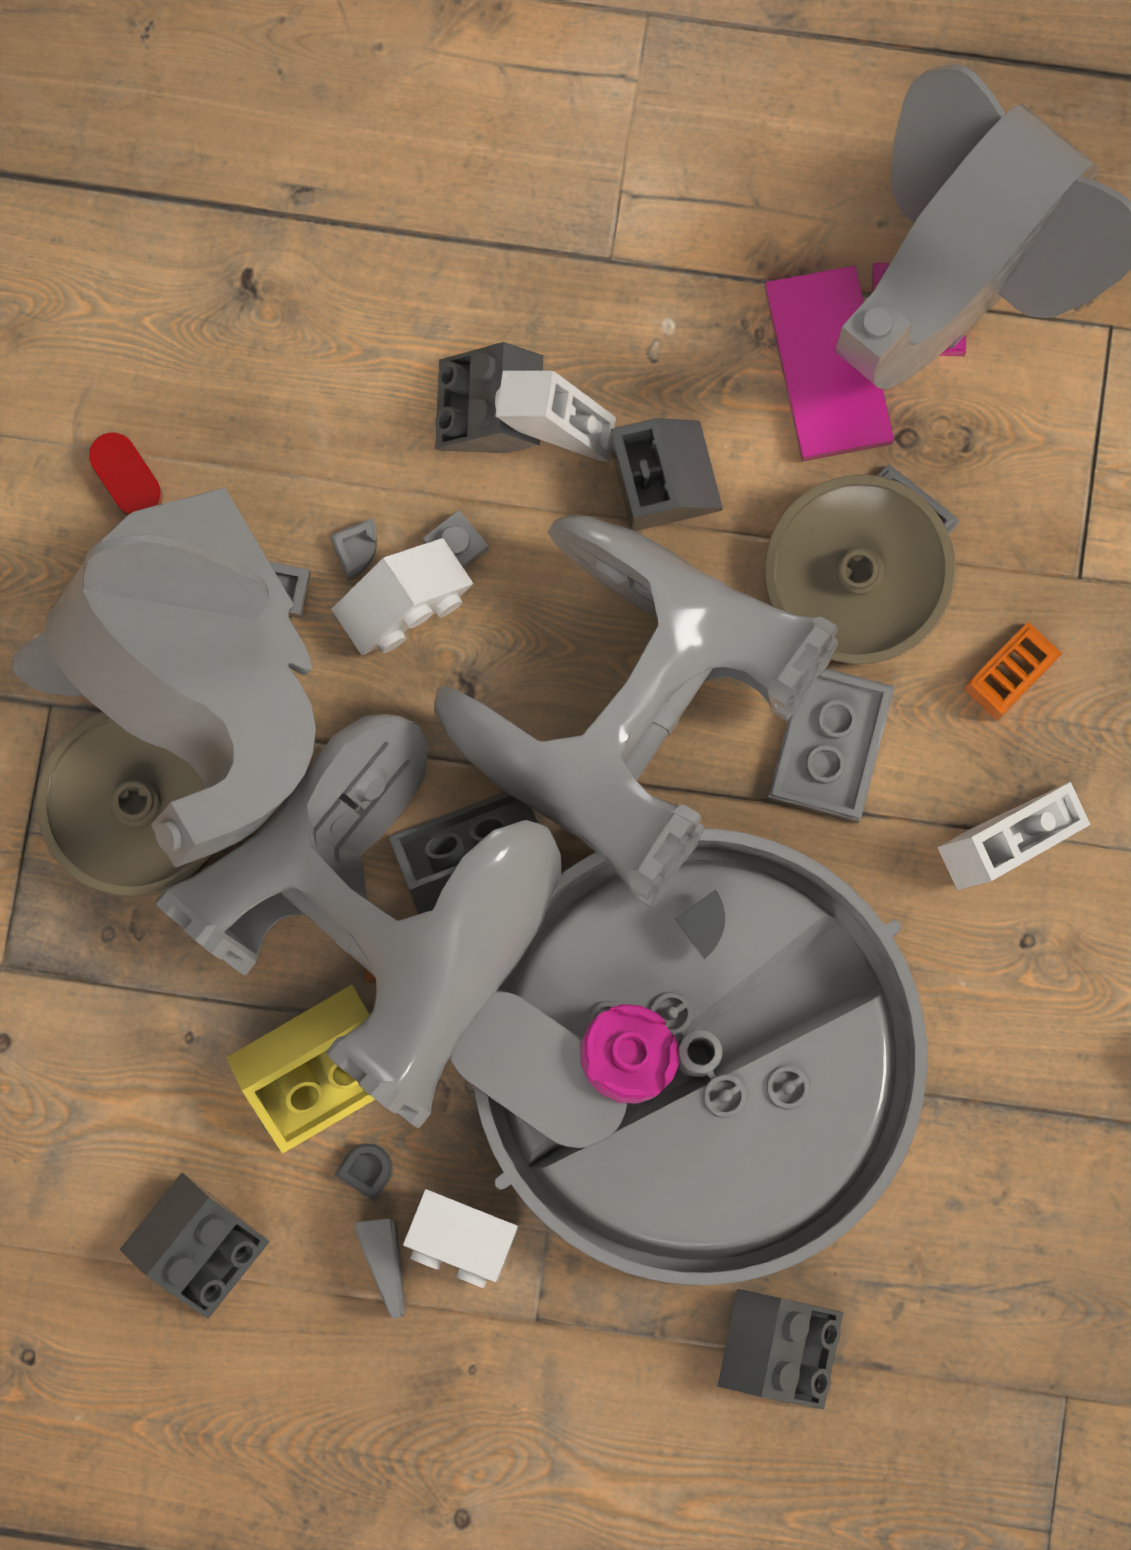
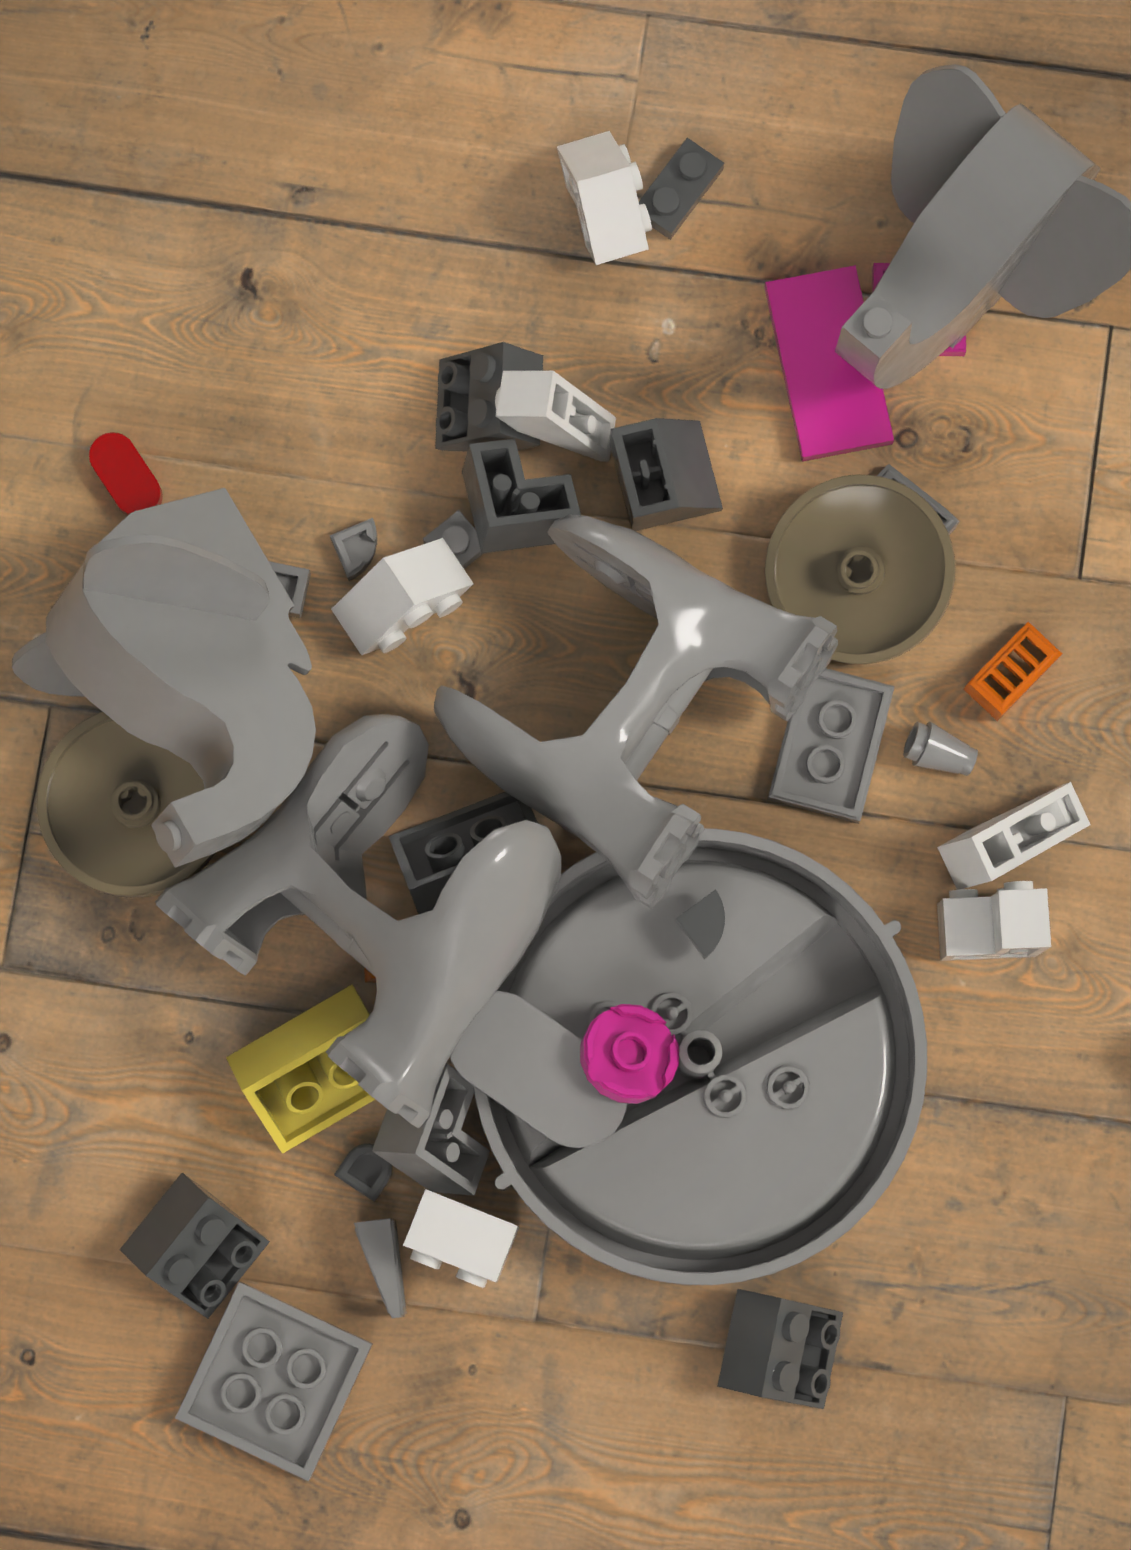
none -> light grey plate [175,1282,373,1481]
none -> light grey brick [372,1064,490,1195]
none -> dark grey brick [462,439,581,554]
none -> white brick [557,131,652,265]
none -> dark grey plate [639,138,724,240]
none -> light grey cone [903,722,978,776]
none -> white brick [937,881,1051,961]

